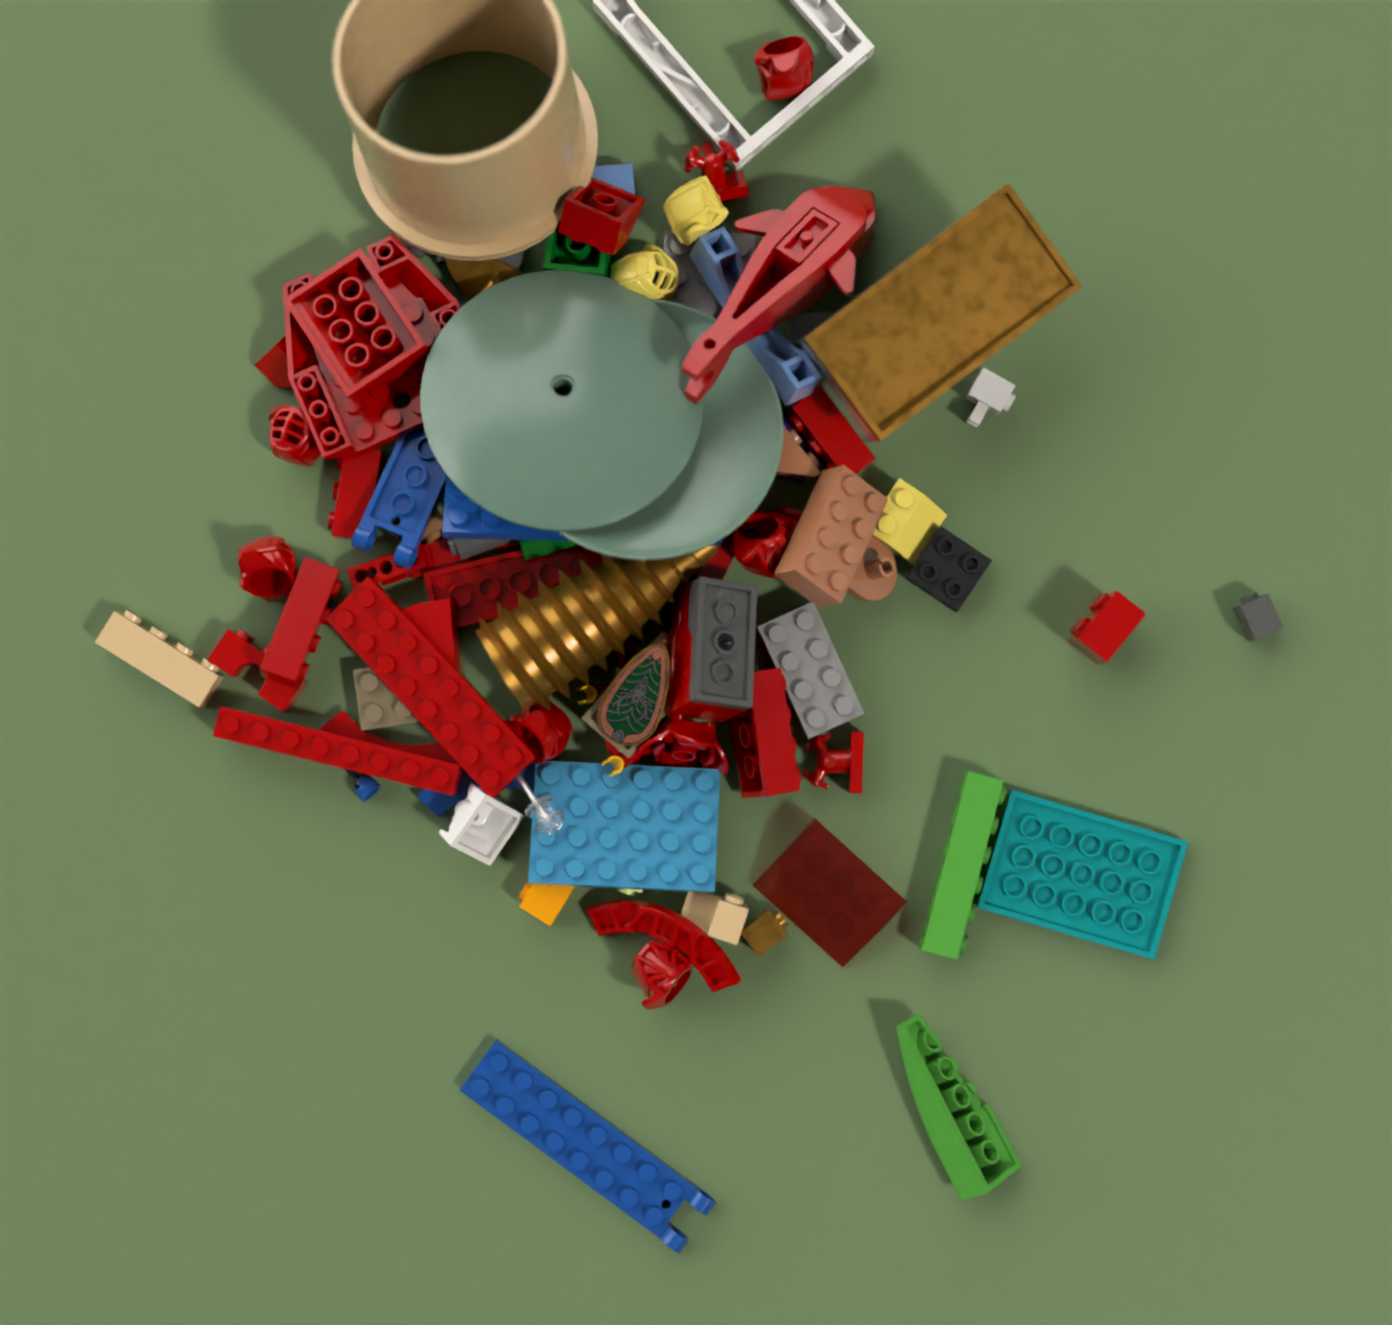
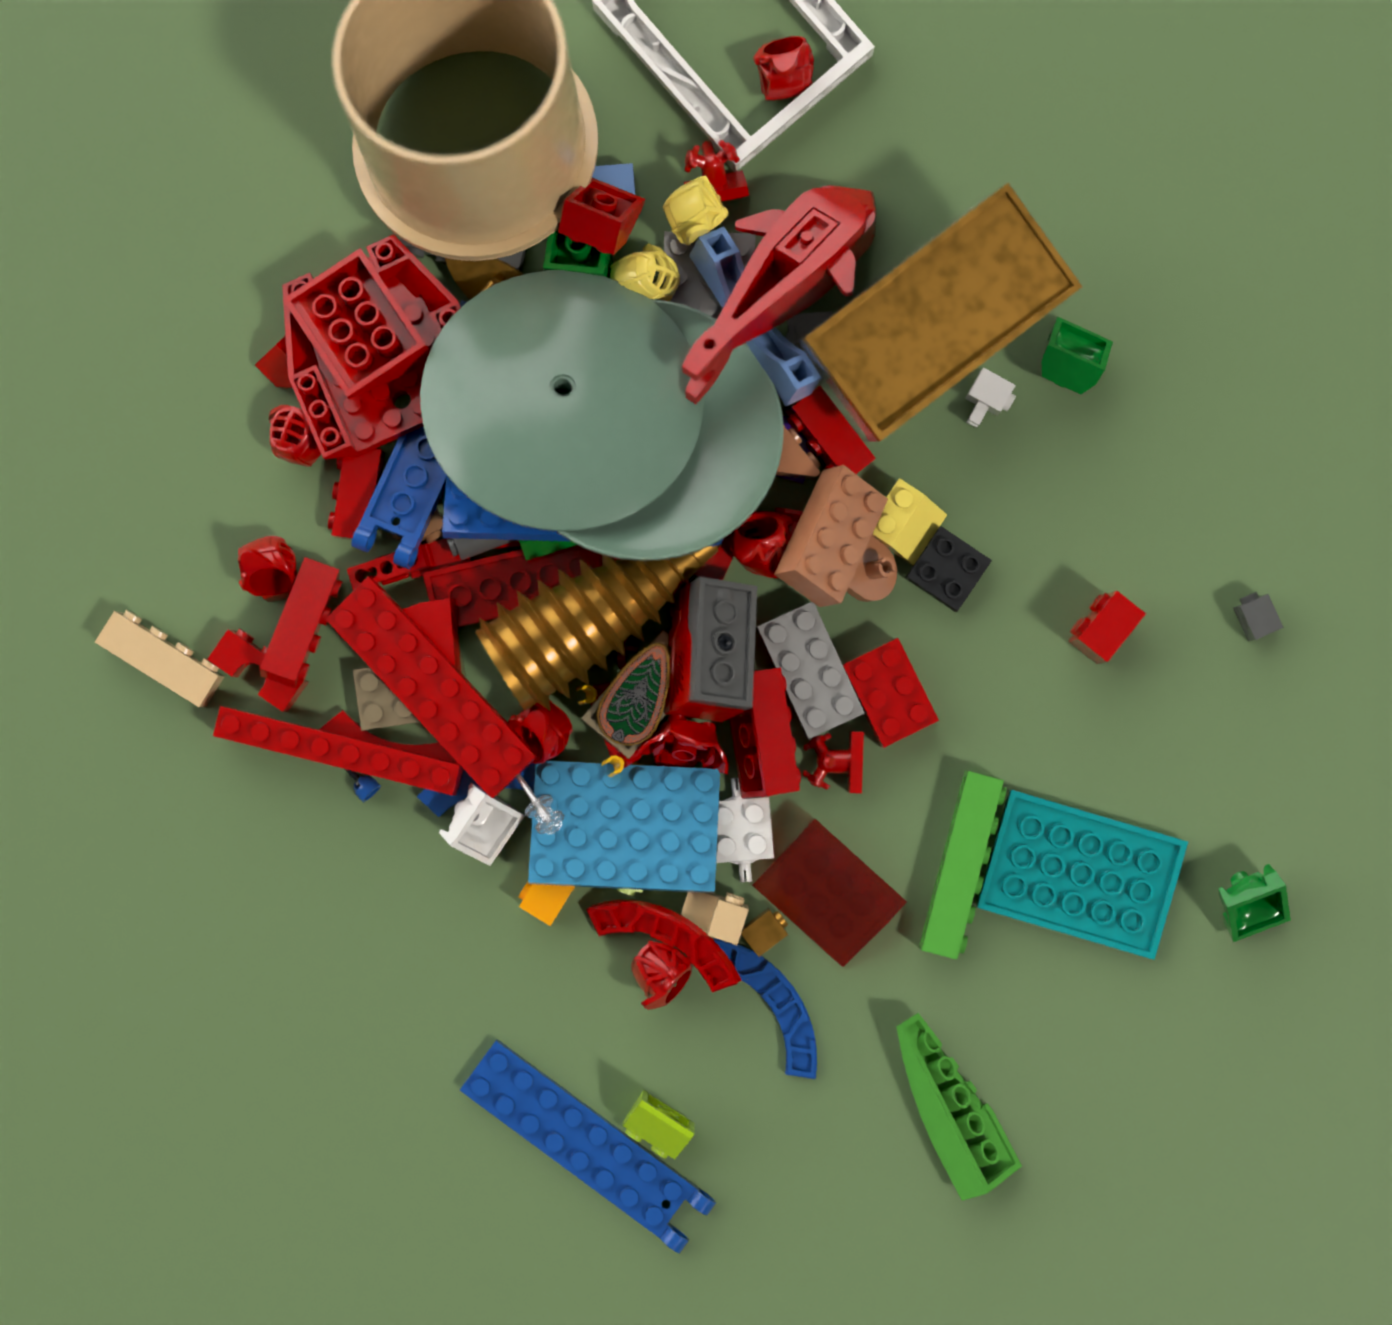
none -> lime slope [623,1090,695,1160]
none -> blue tile [714,938,817,1079]
none -> white plate [716,778,775,882]
none -> red brick [843,638,939,748]
none -> green brick [1041,316,1113,395]
none -> green brick [1218,864,1291,942]

